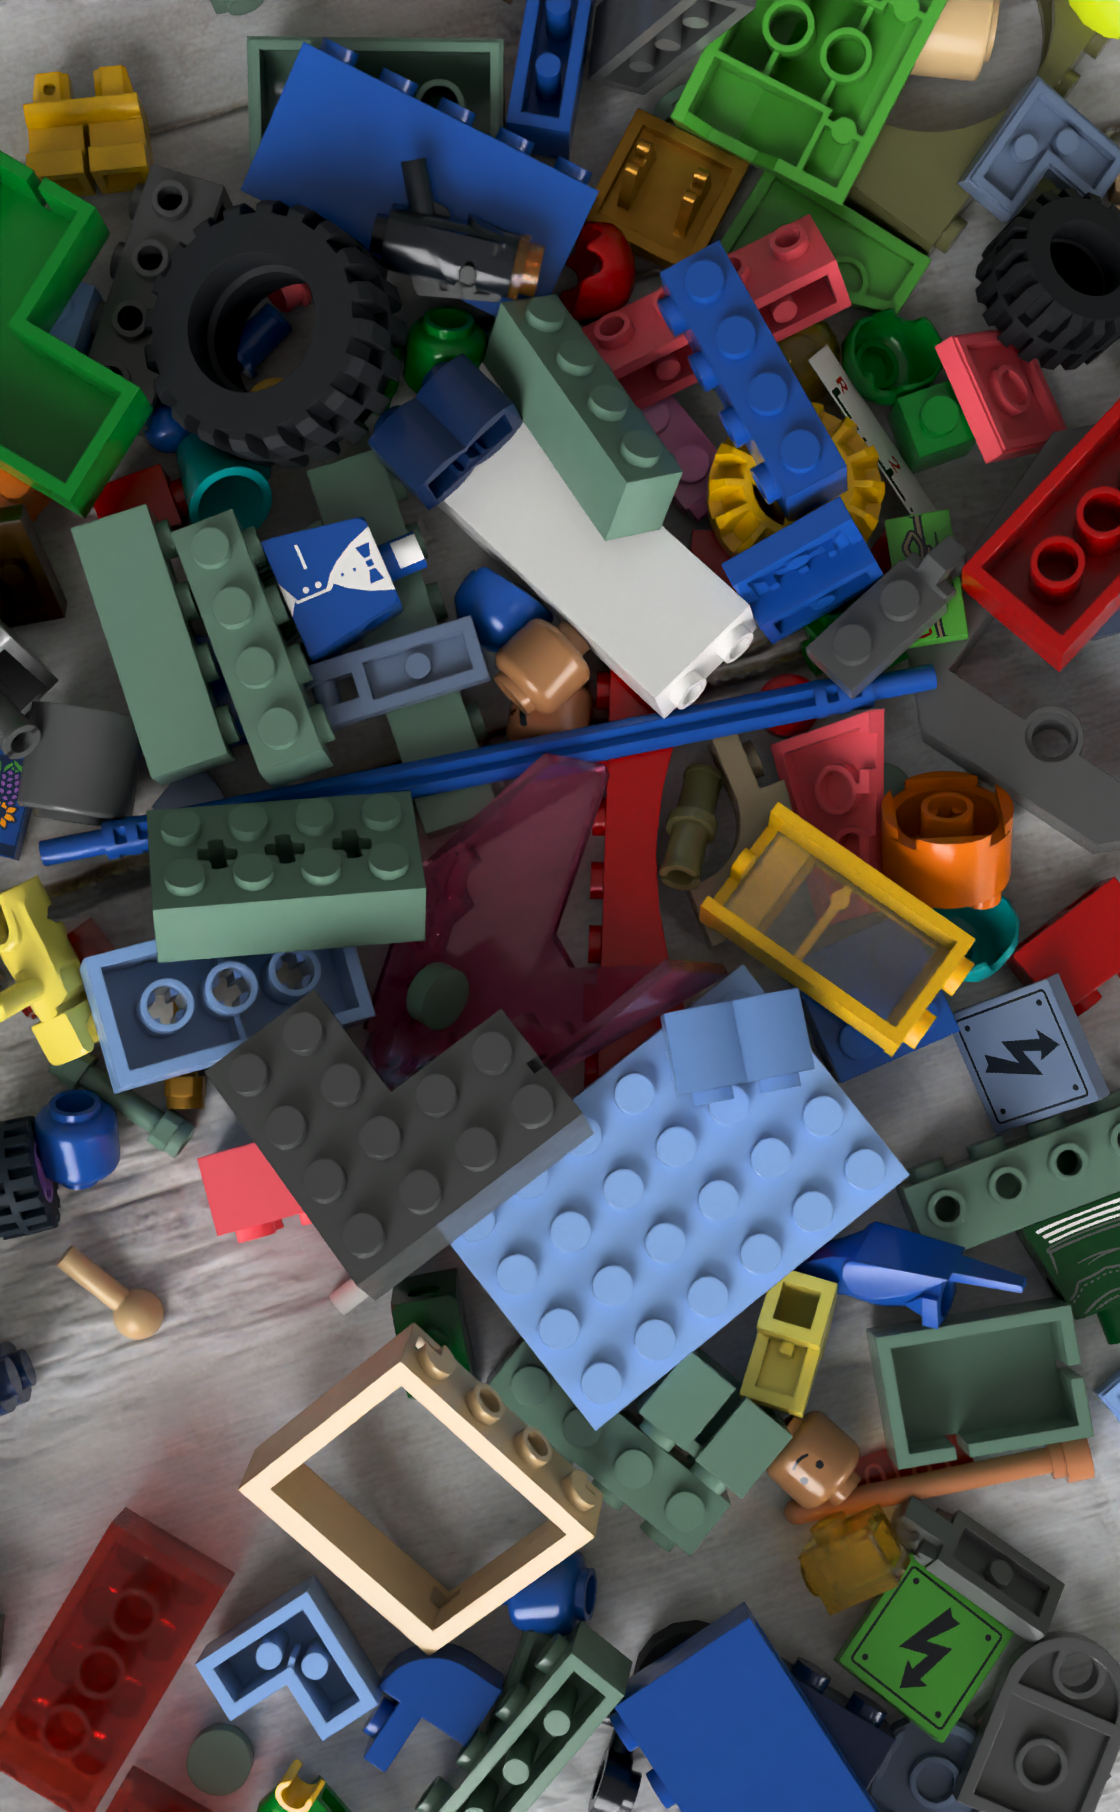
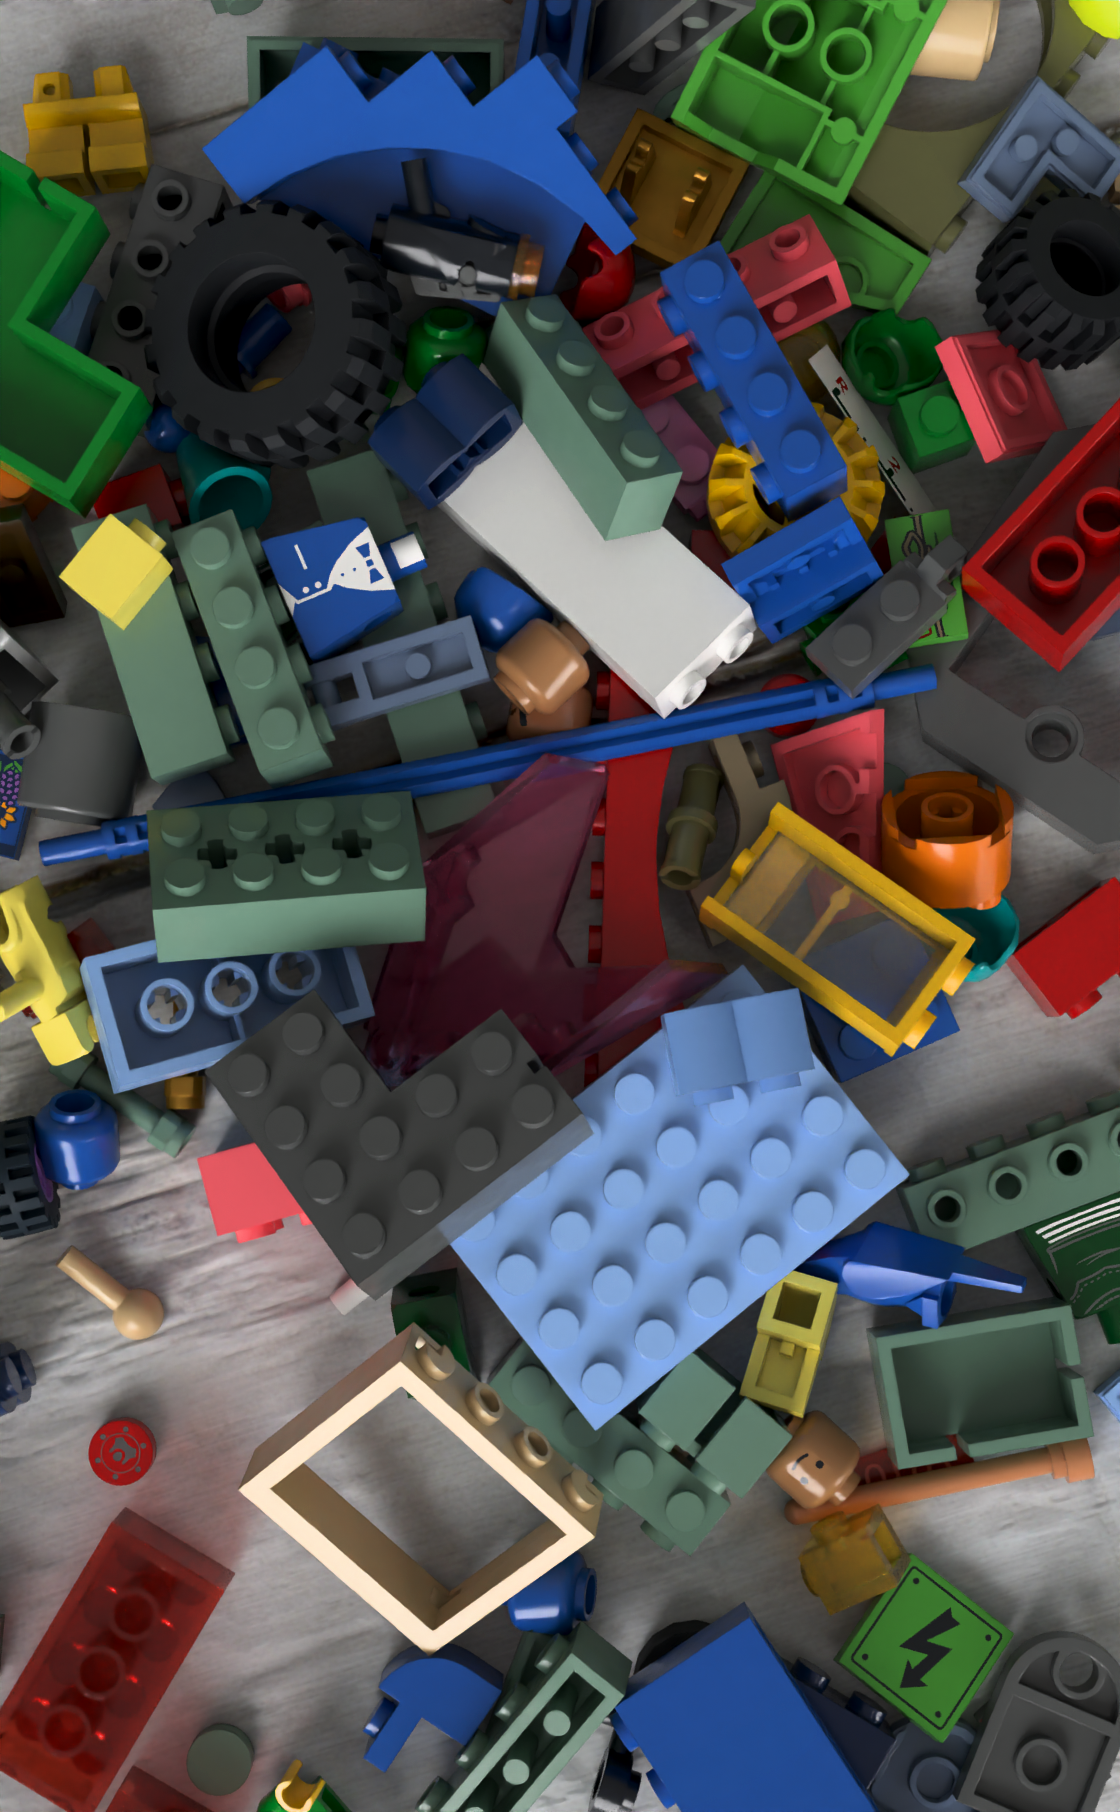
light blue brick [195,1574,382,1741] -> none
sand green tile [406,962,469,1030] -> none
dark grey hinge [886,1496,1065,1644] -> none
sand blue tile [953,973,1110,1134] -> none
none -> light yellow brick [59,514,174,630]
none -> red tile [88,1417,157,1486]
none -> blue arch [202,46,639,255]

